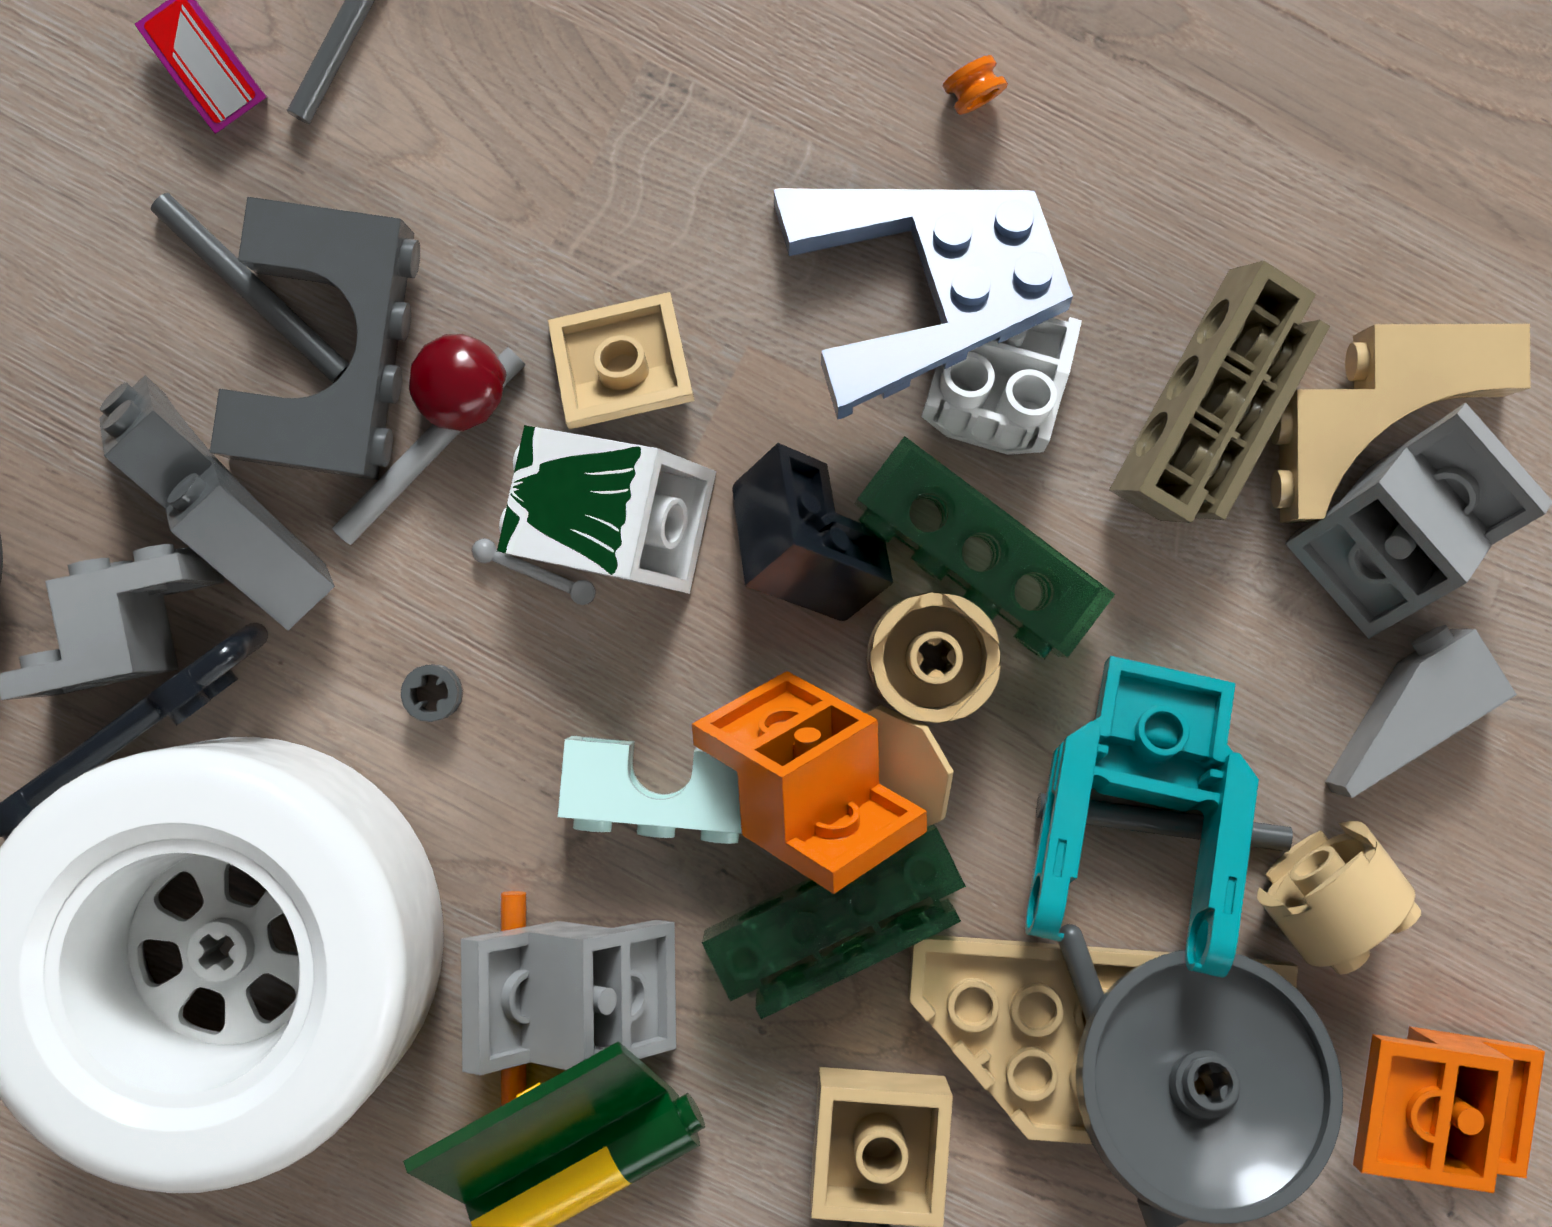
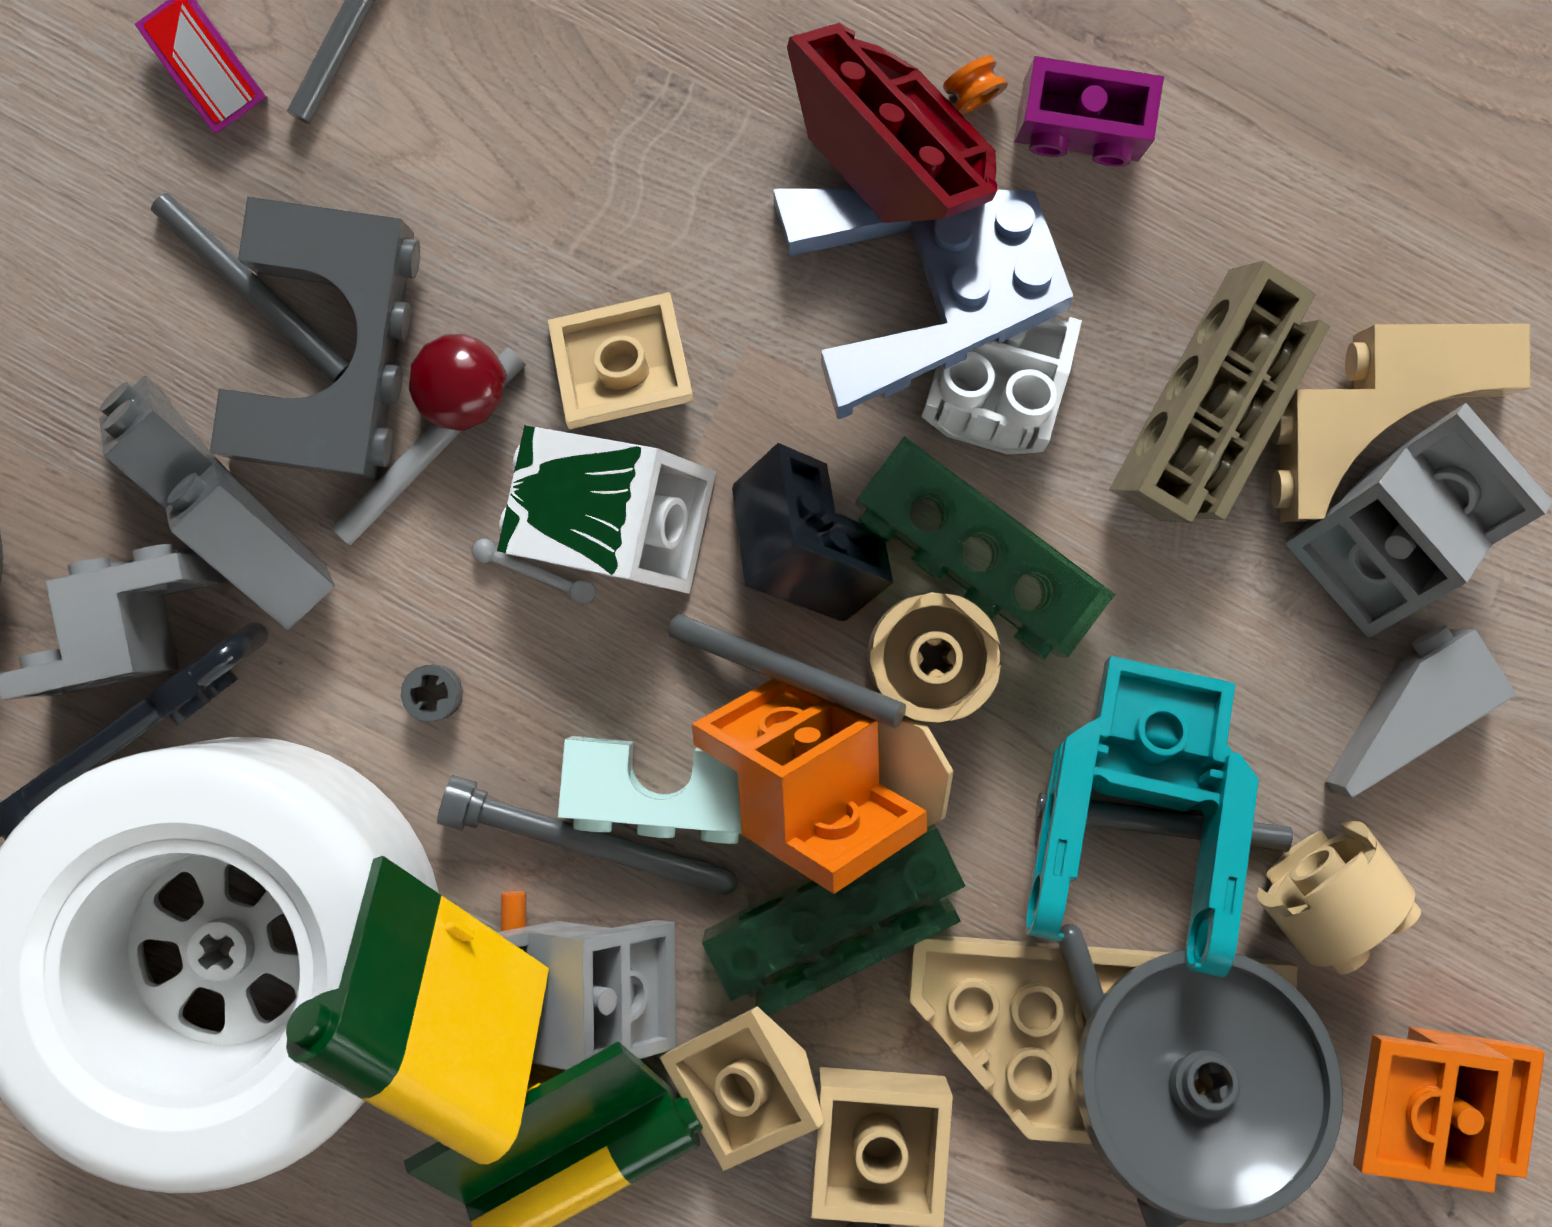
none -> door [286,856,549,1164]
none -> dark grey piece [437,775,738,895]
none -> tan slope [660,1006,824,1171]
none -> dark grey bar [669,613,906,728]
none -> dark red wedge [787,22,997,223]
none -> magenta brick [1014,56,1164,167]

